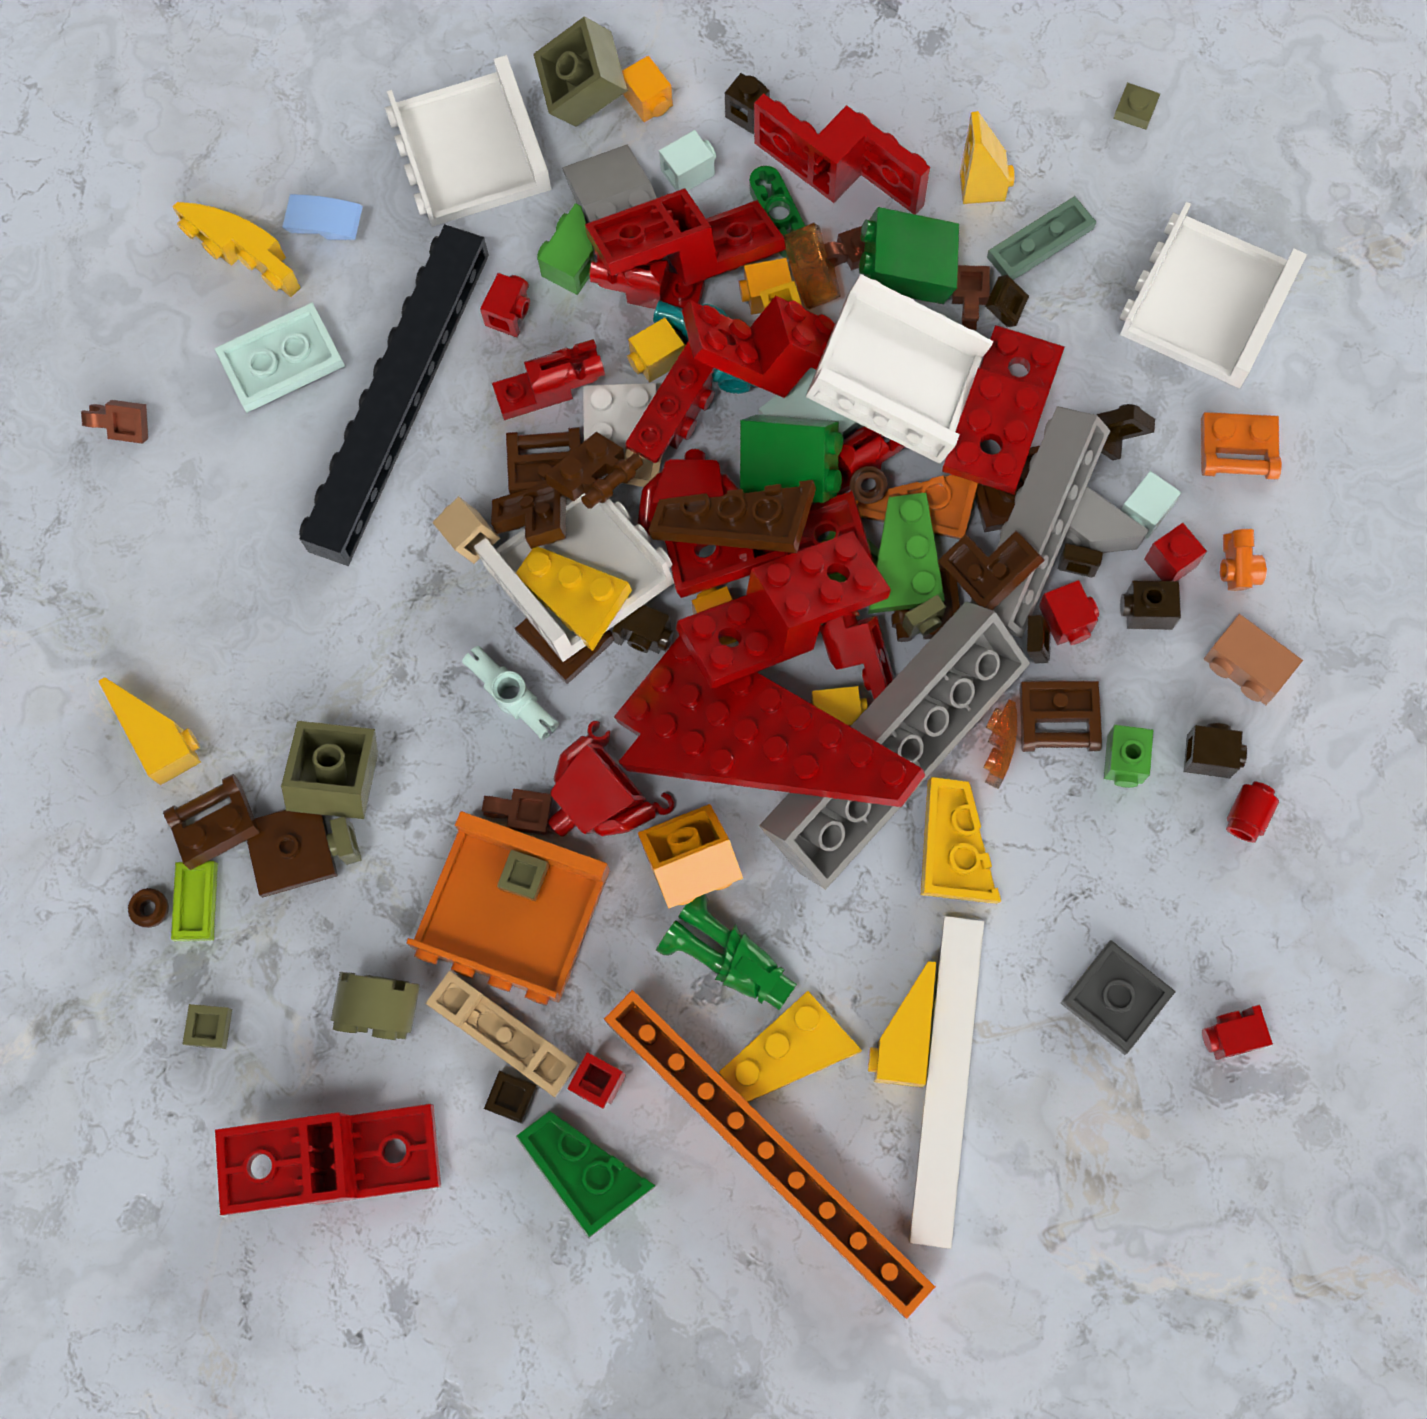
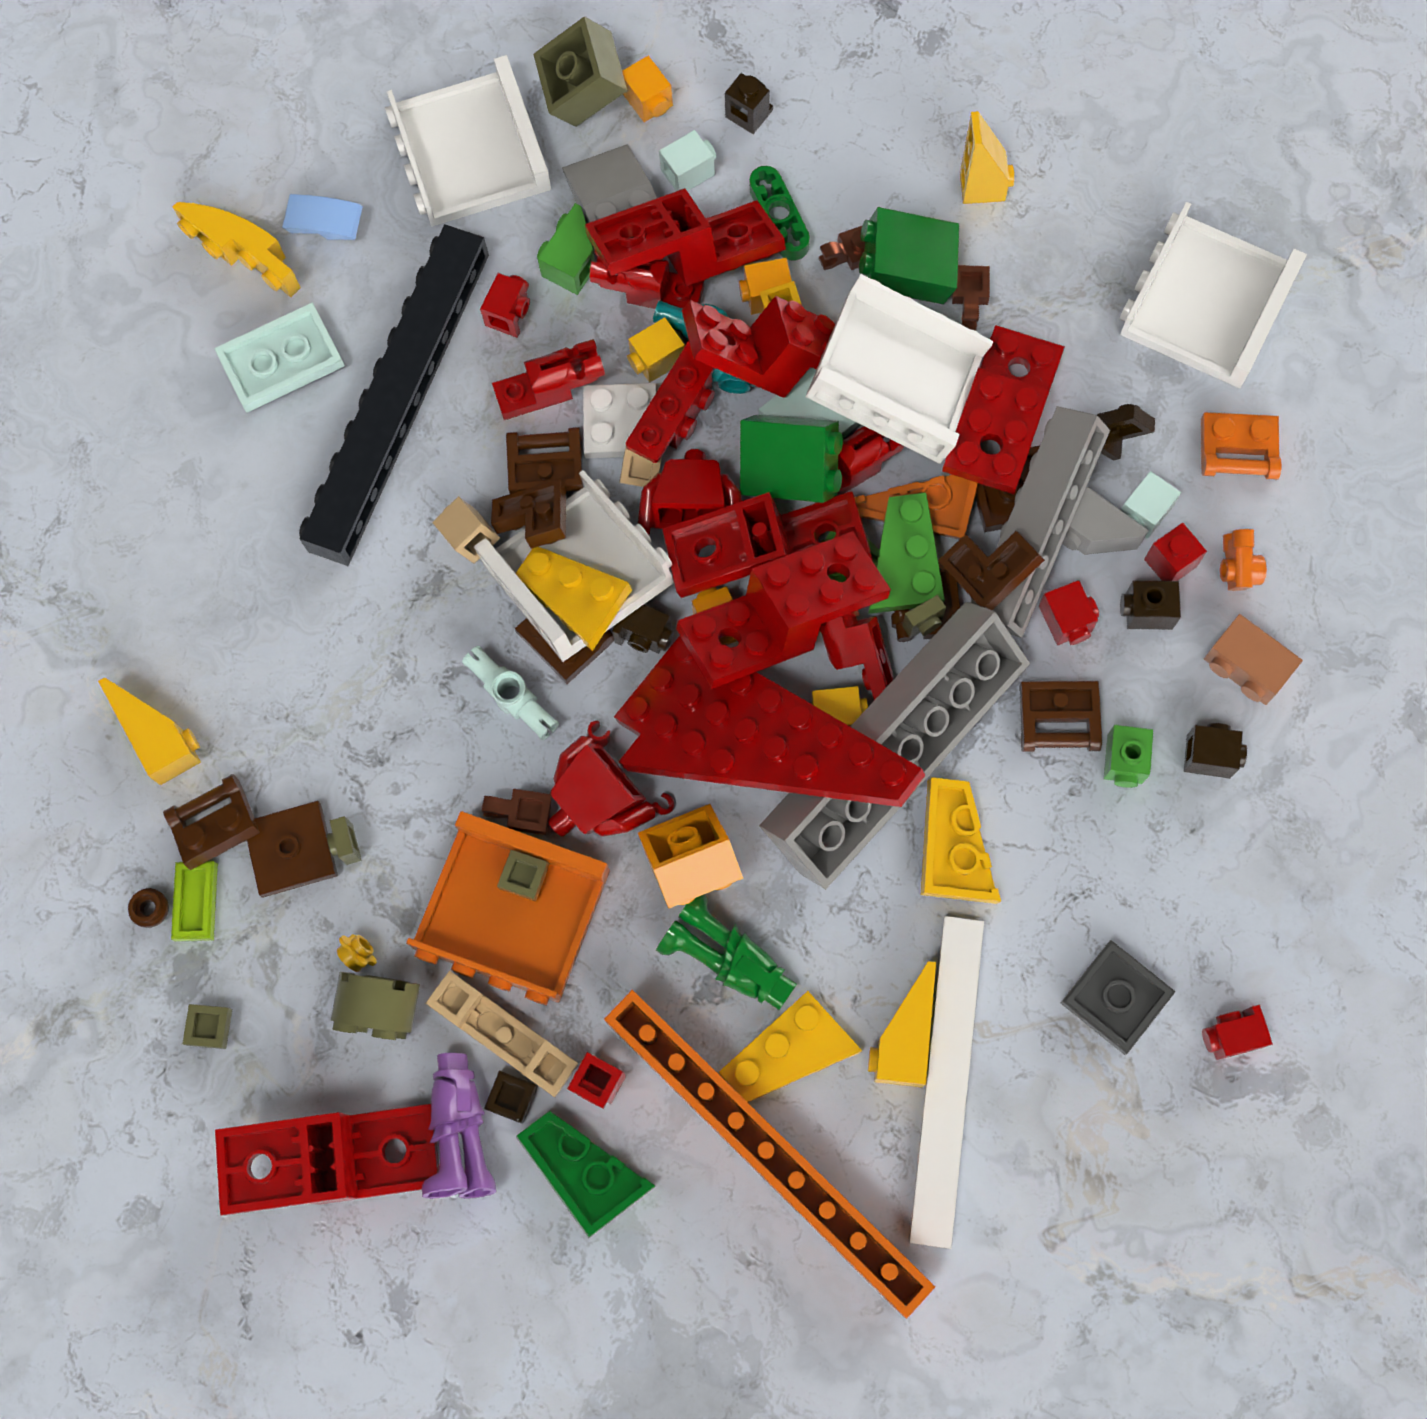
copper plate [81,400,148,444] -> none
olive brick [281,721,378,819] -> none
reddish brown plate [545,431,643,509] -> none
reddish brown wing [649,480,816,553] -> none
red bracket [754,93,930,215] -> none
clear orange slope [783,223,841,310] -> none
reddish brown plate [850,466,887,504] -> none
clear orange slope [983,699,1017,789] -> none
dark brown tile [985,275,1029,327] -> none
sand green plate [987,196,1096,280] -> none
dark brown tile [1027,615,1050,664] -> none
dark brown tile [1057,544,1103,578] -> none
olive plate [1113,82,1161,130] -> none
red brick [1226,781,1279,843] -> none
none -> yellow plate [337,934,377,972]
none -> medium lavender piece [422,1053,497,1199]

